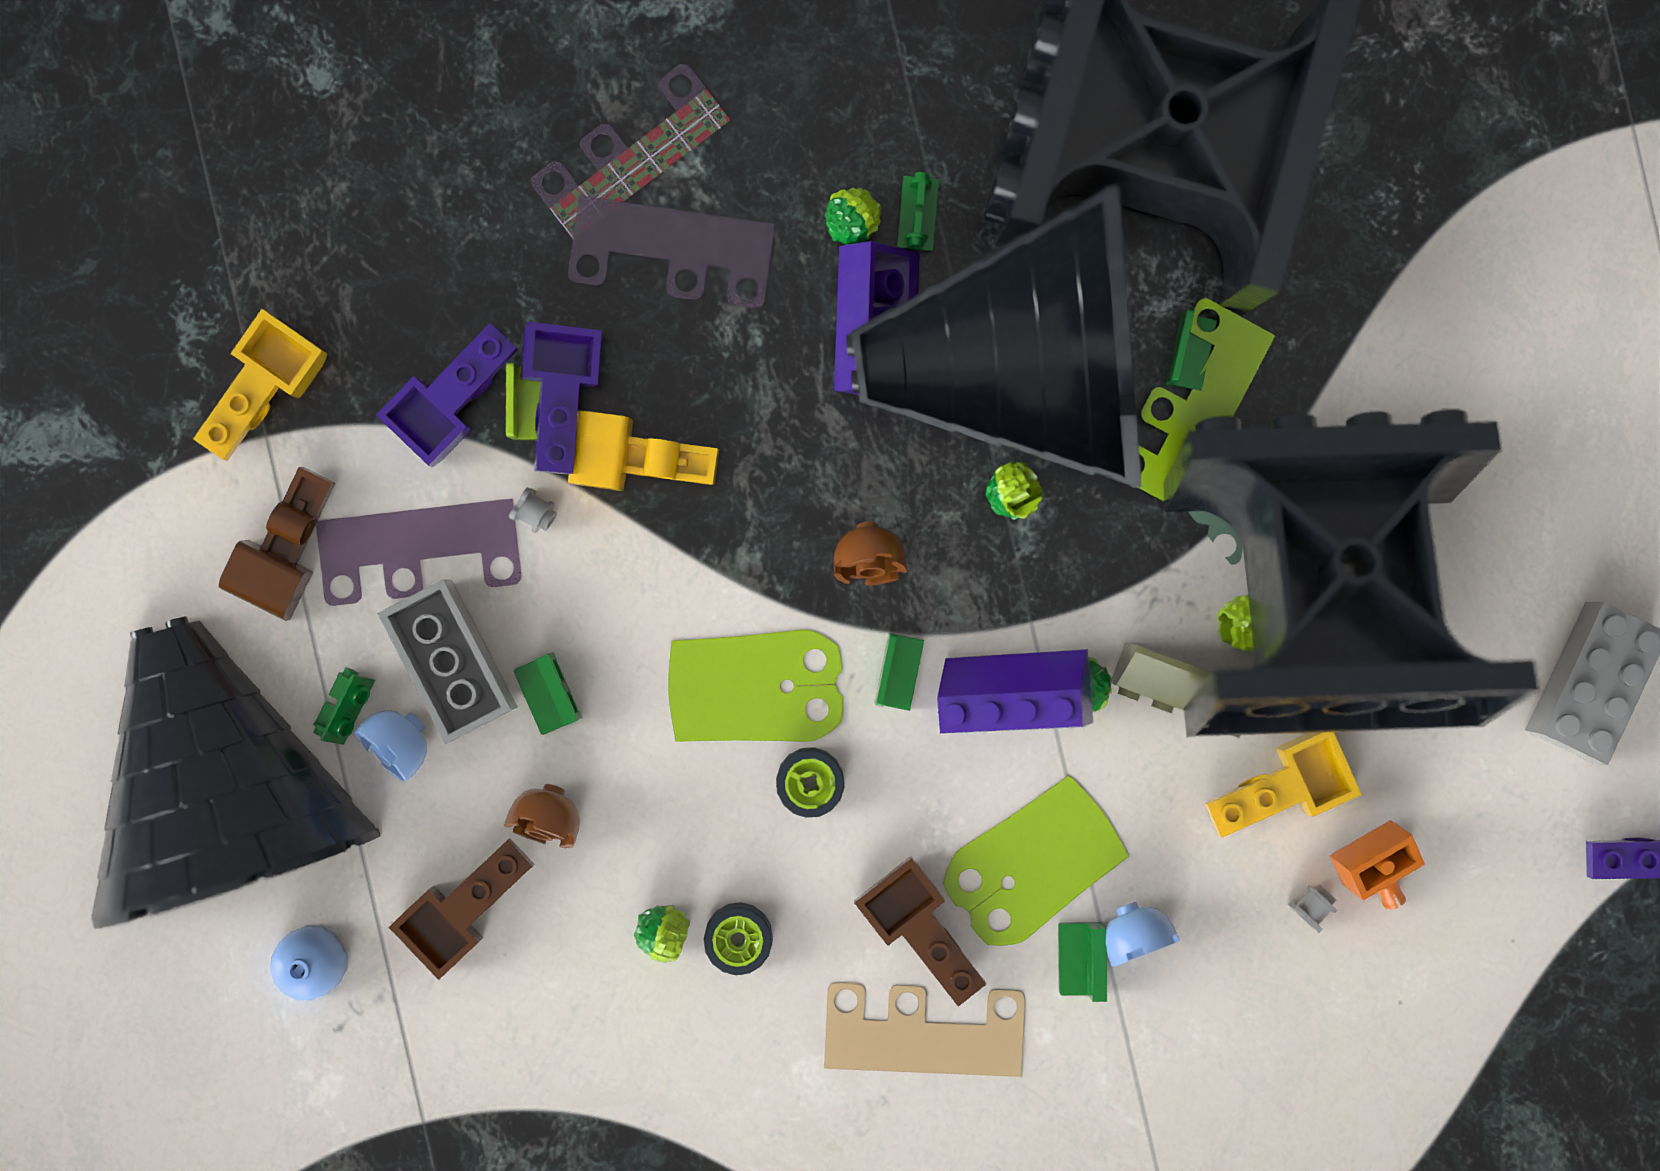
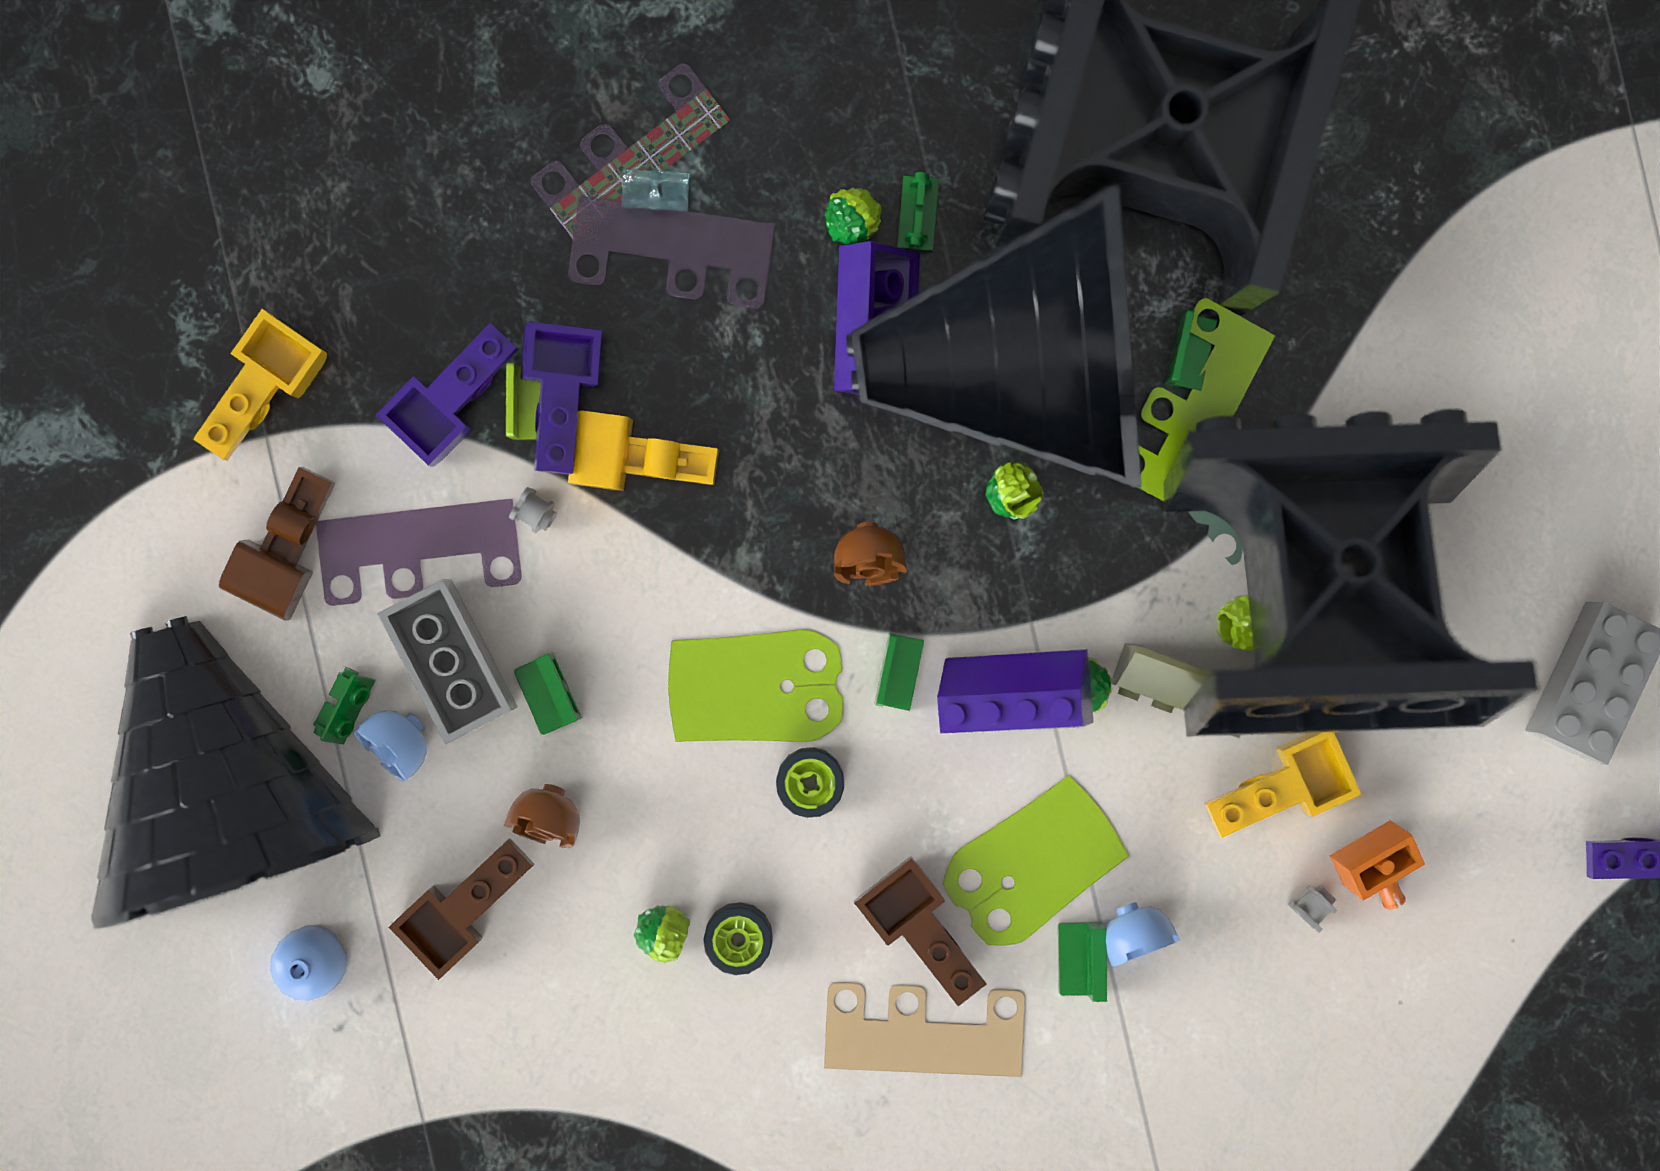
none -> clear light blue hips [622,169,689,211]

